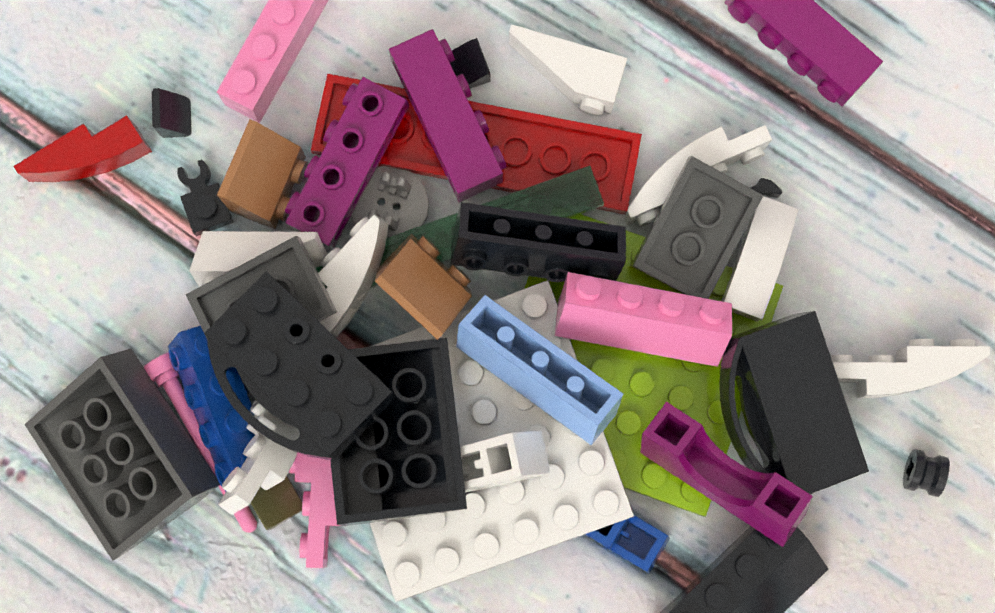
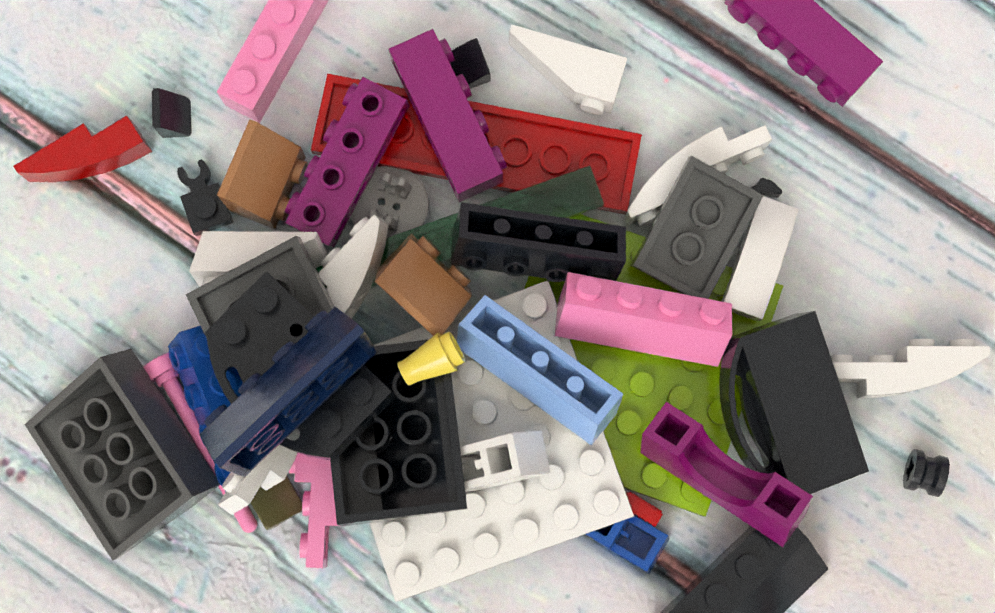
none -> dark blue slope [199,307,377,477]
none -> light yellow cone [397,331,465,386]
none -> red tile [626,491,663,527]

